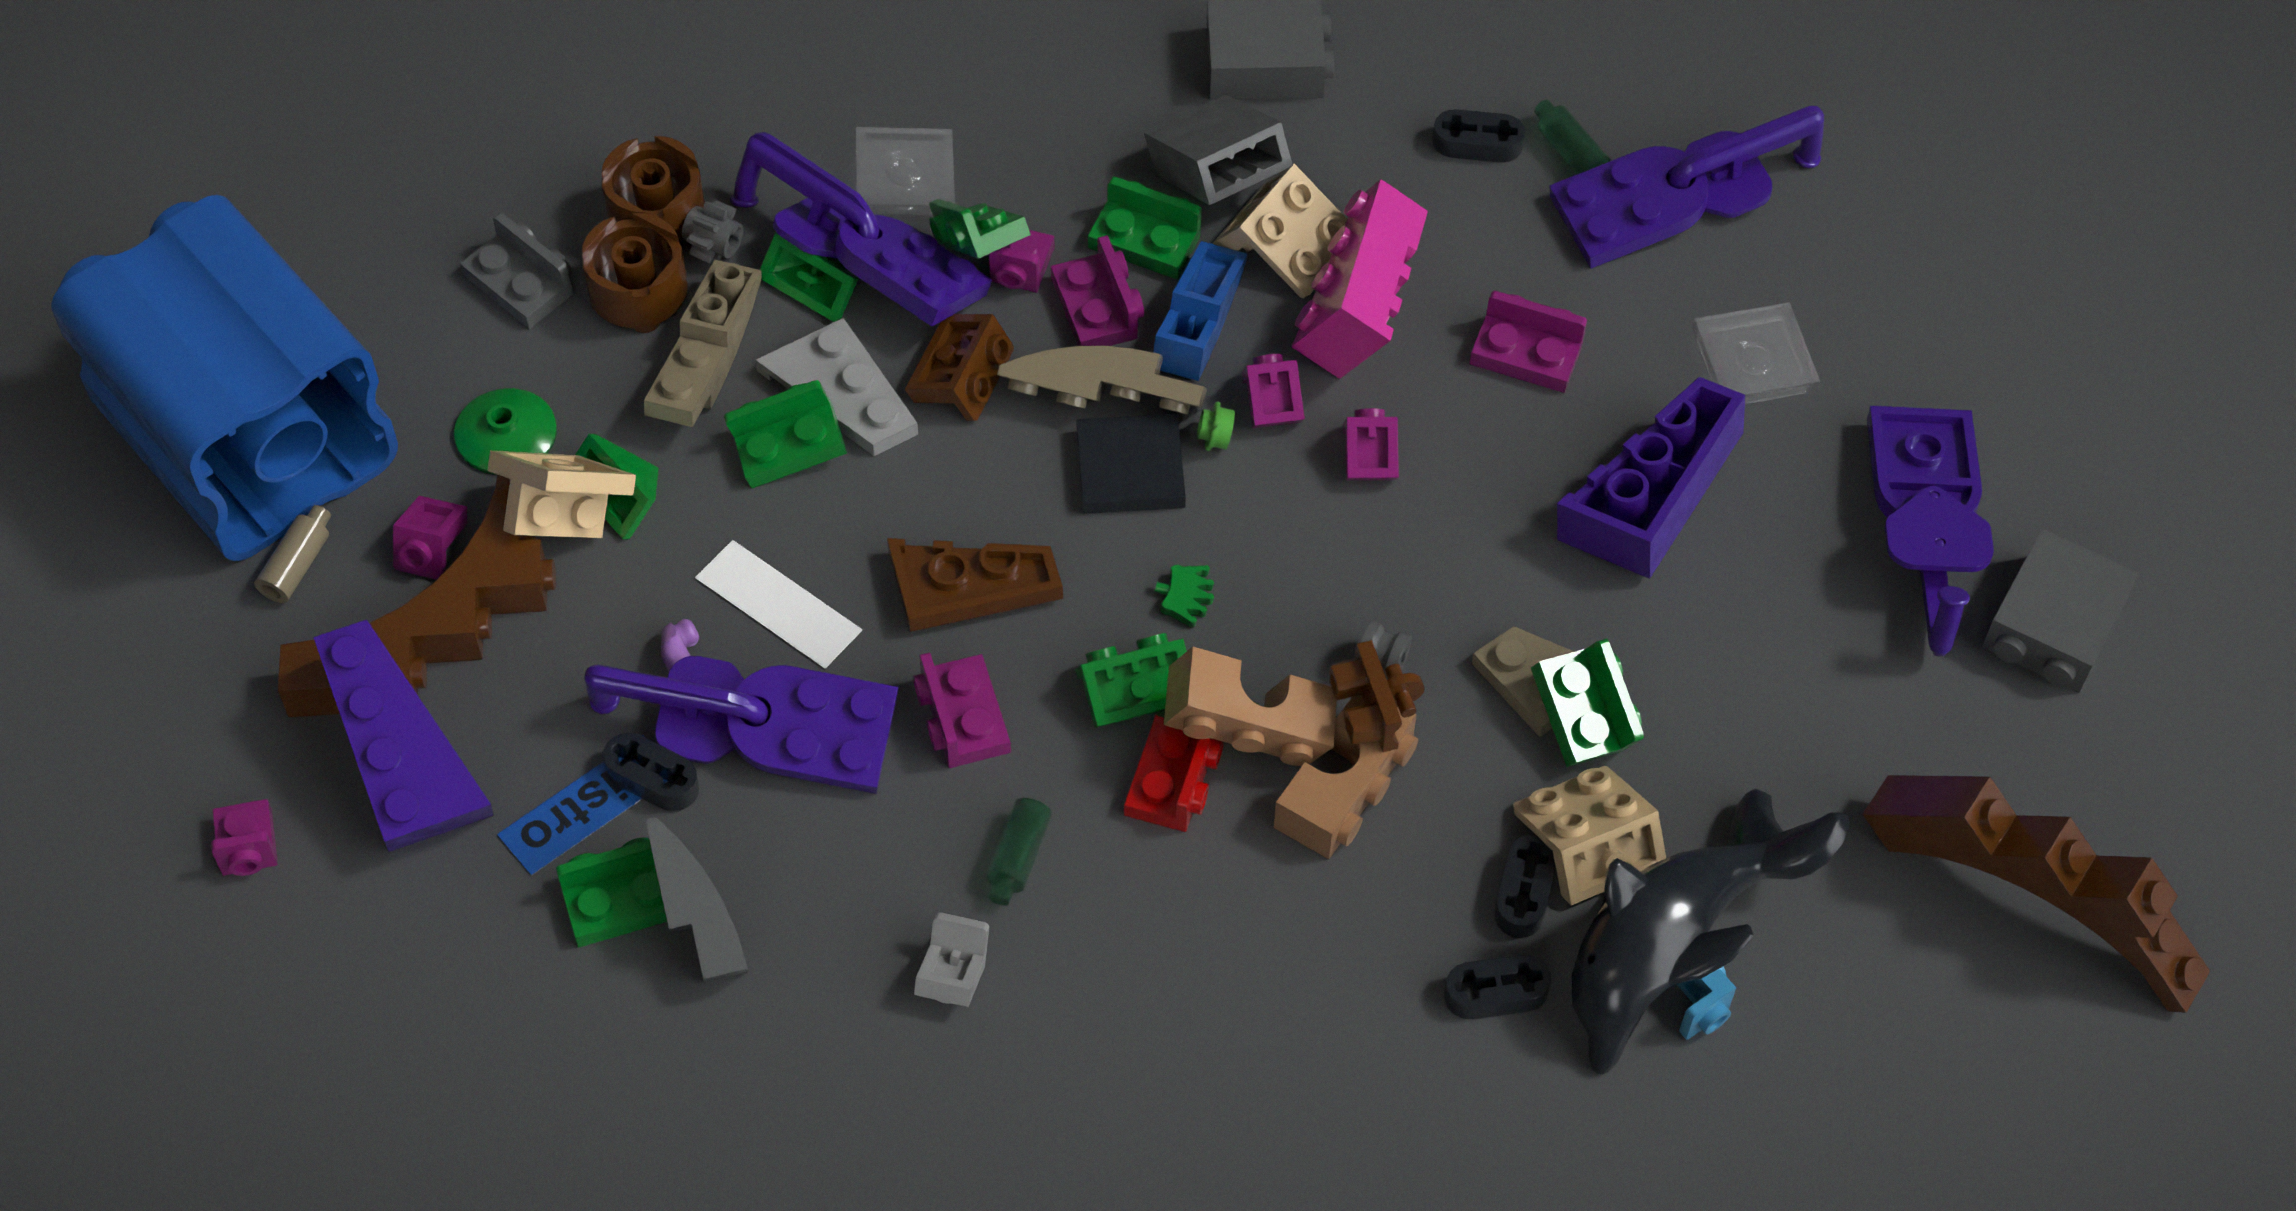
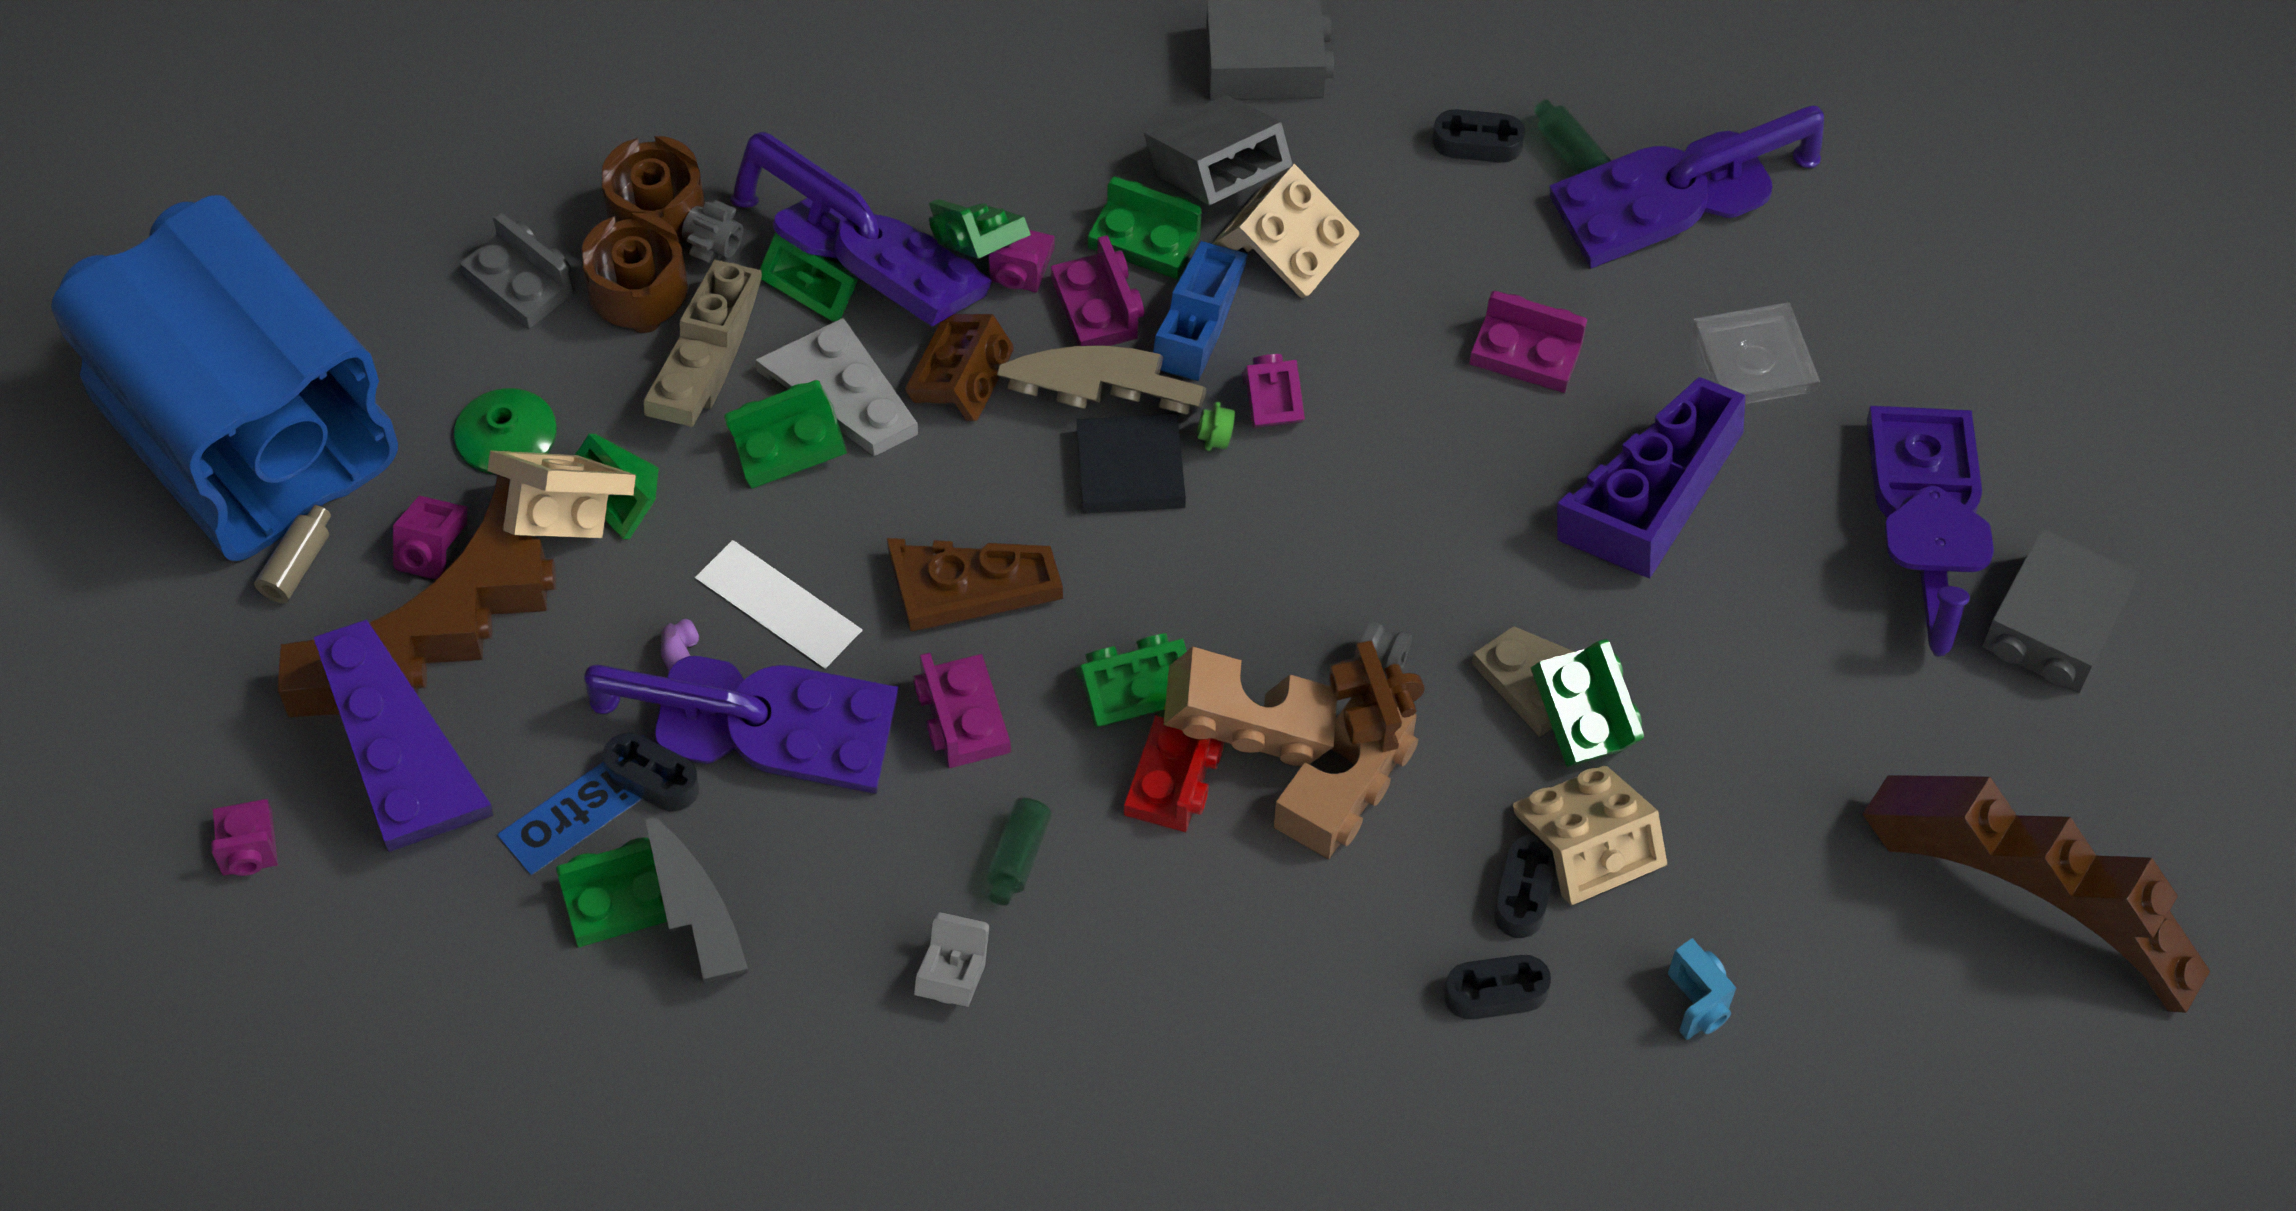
clear tile [855,127,955,215] -> none
green piece [1155,565,1214,628] -> none
dark pink wedge [1291,179,1428,379] -> none
magenta bracket [1343,408,1399,481] -> none
black animal [1572,788,1850,1074] -> none

